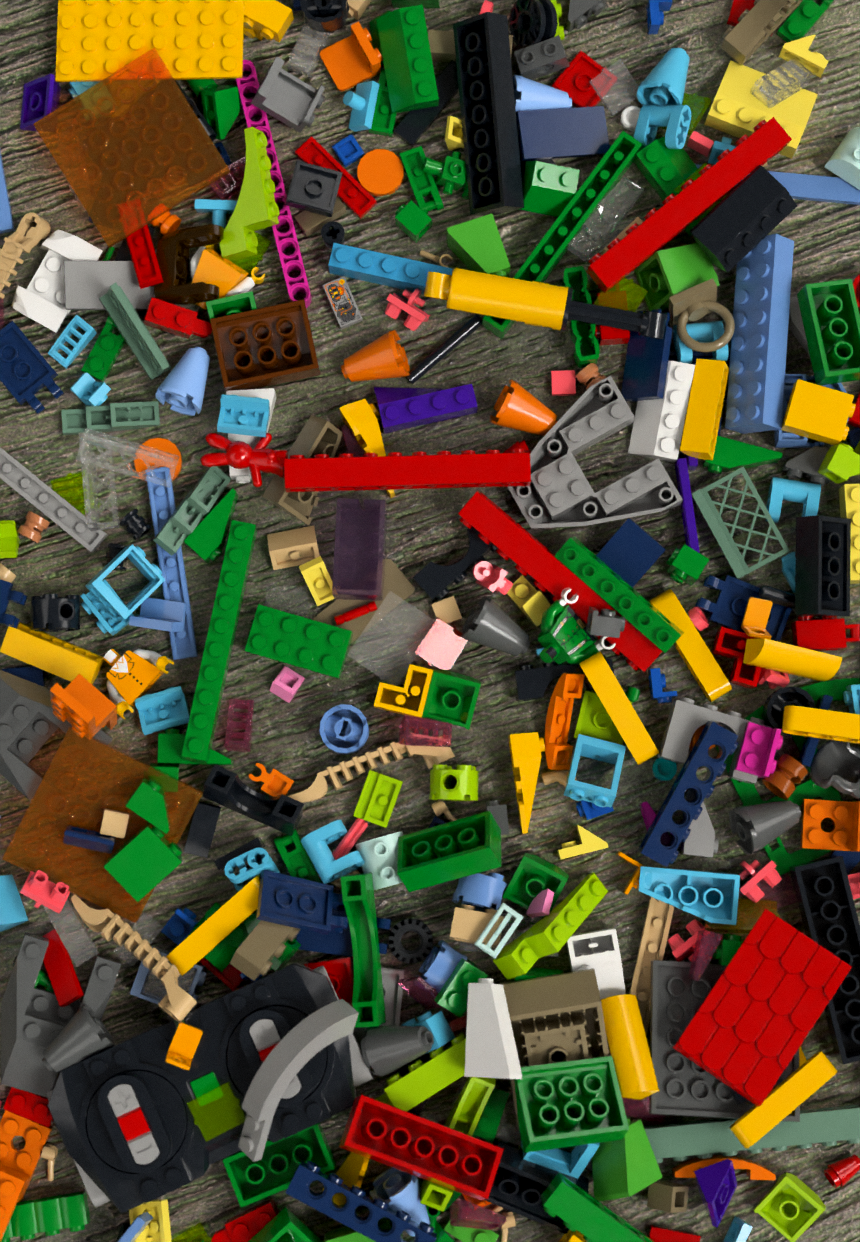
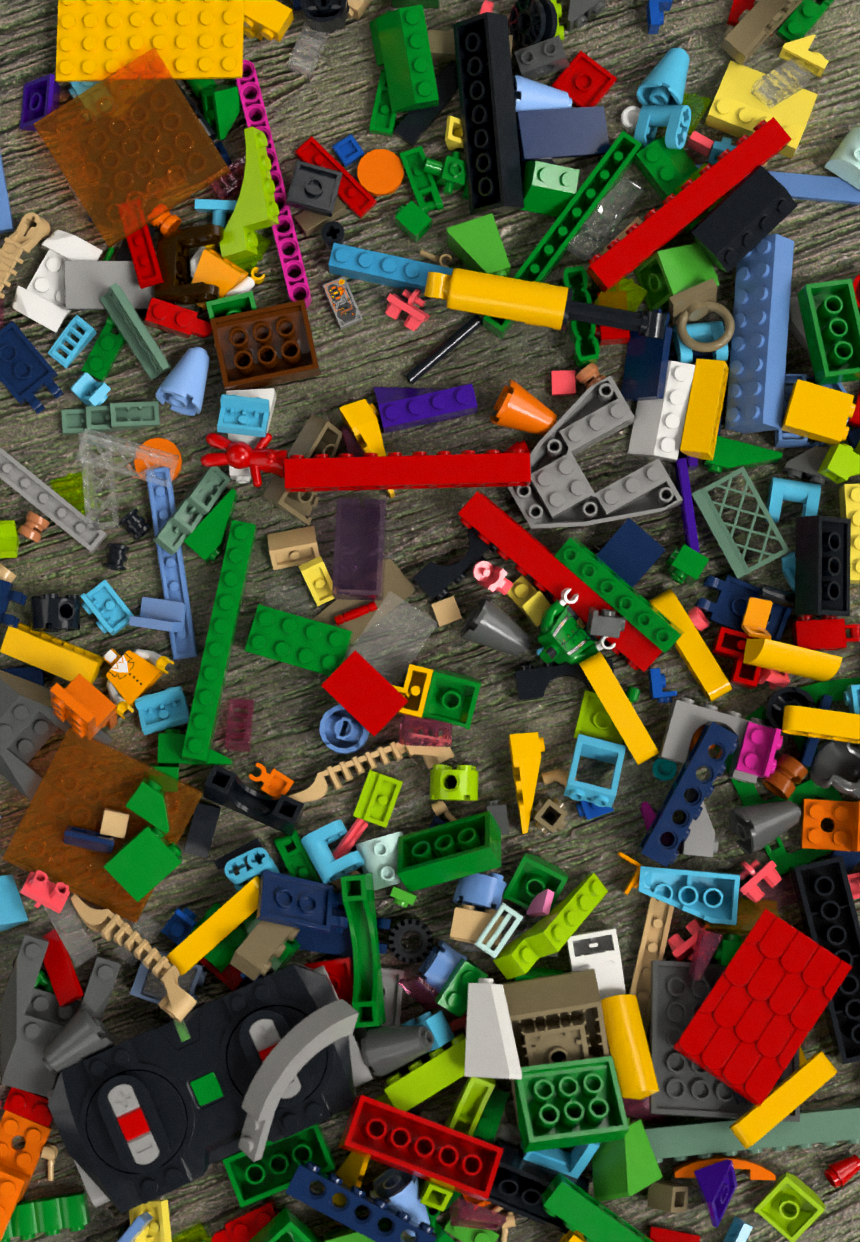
medium azure window [85,544,165,621] -> none
light orange bracket [165,1022,203,1070] -> none
clear neon green piece [187,1082,246,1142] -> none
panel [251,56,325,133] -> none
bright pink slope [270,666,305,703] -> none
orange bracket [320,21,383,92] -> none
orange cone [341,330,410,382] -> none
medium azure tile [343,81,380,132] -> none
clear red piece [414,617,469,671] -> none
orange slope [545,673,585,770] -> none
light yellow slope [557,825,609,860] -> none
clear piece [589,59,639,116] -> none
none -> red tile [321,650,409,737]
none -> bright green plate [390,886,417,908]
none -> dark tan brick [532,798,568,834]

